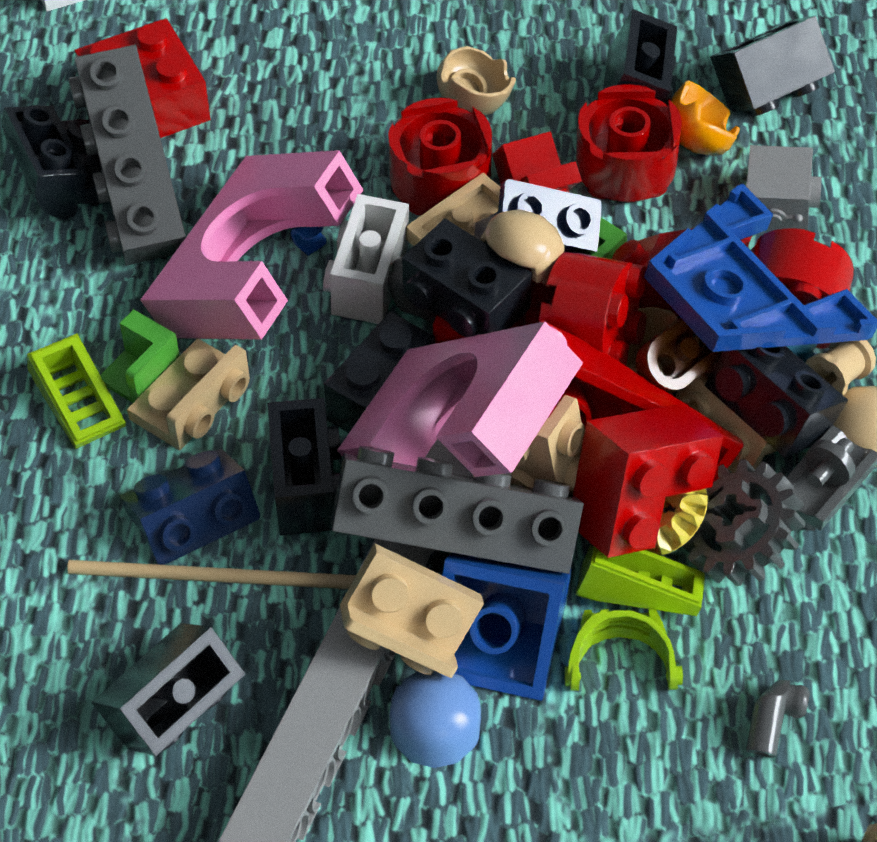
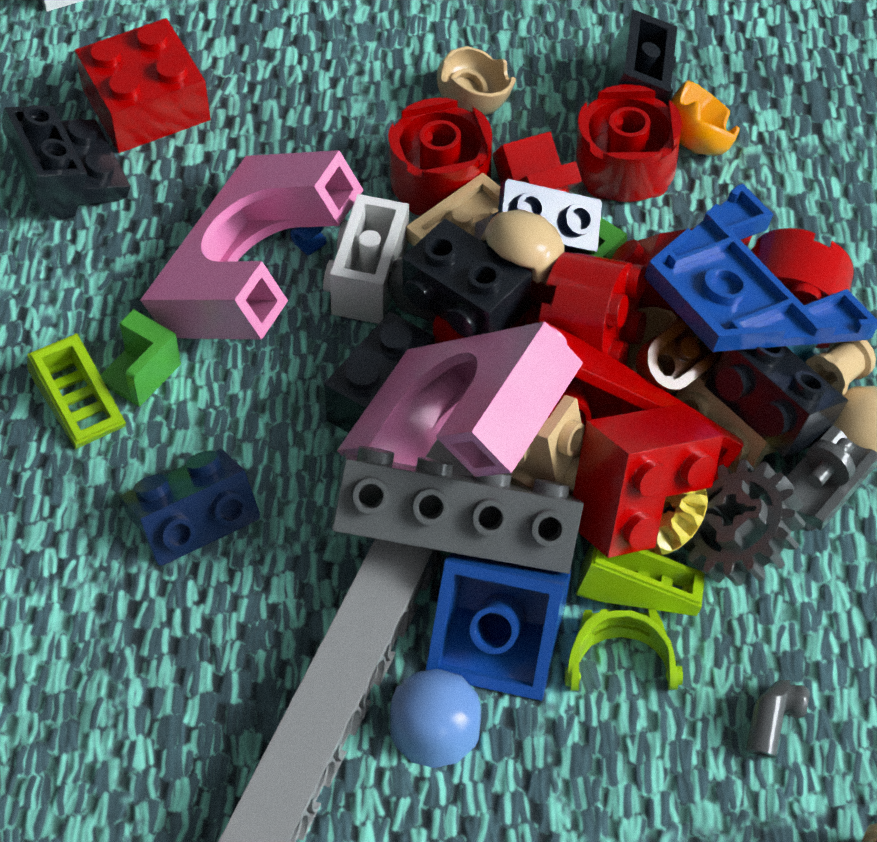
tan axle [67,560,356,589] -> none
dark grey brick [68,44,186,266] -> none
black brick [91,623,245,756] -> none
tan bracket [127,338,250,451] -> none
black brick [267,397,342,536] -> none
tan bracket [340,544,484,678] -> none
brick [710,16,835,116] -> none
light grey head [746,145,822,234] -> none

